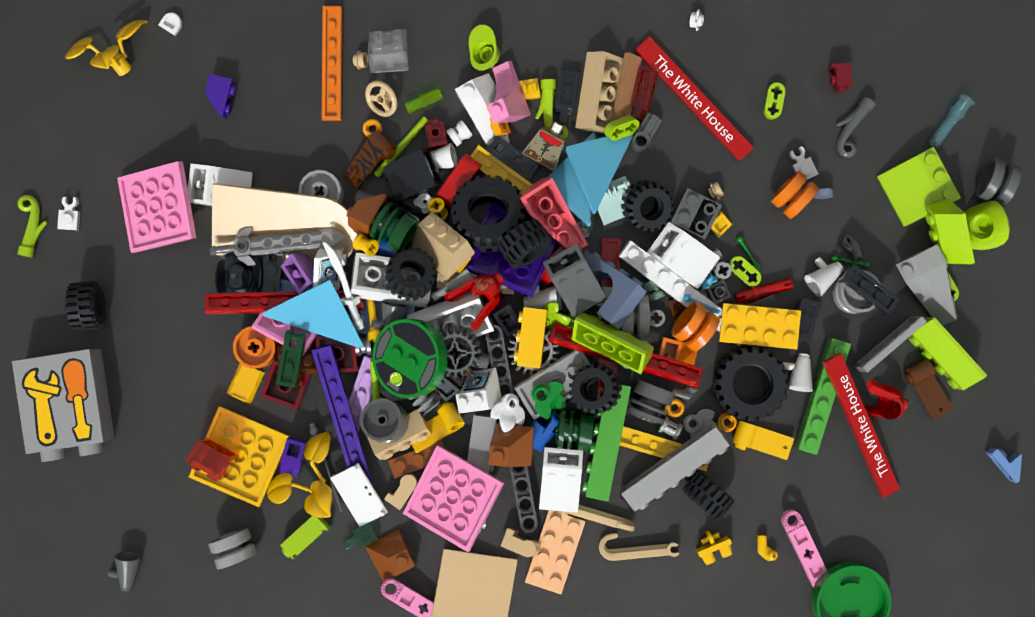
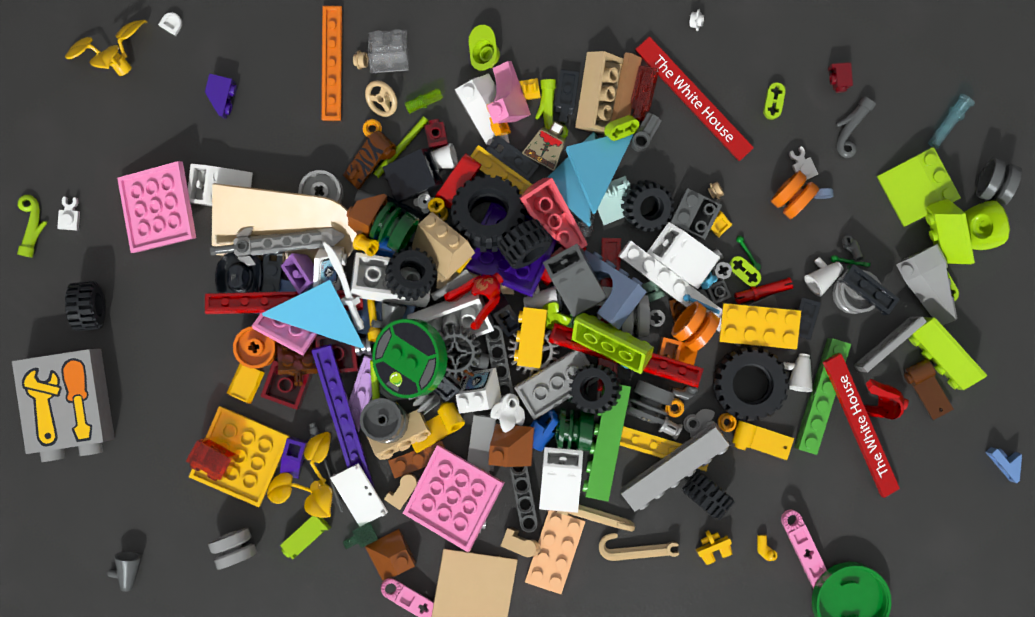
dark green plate [276,330,307,388] -> none
white wheel [446,120,472,147] -> none
green plate [531,381,566,419] -> none

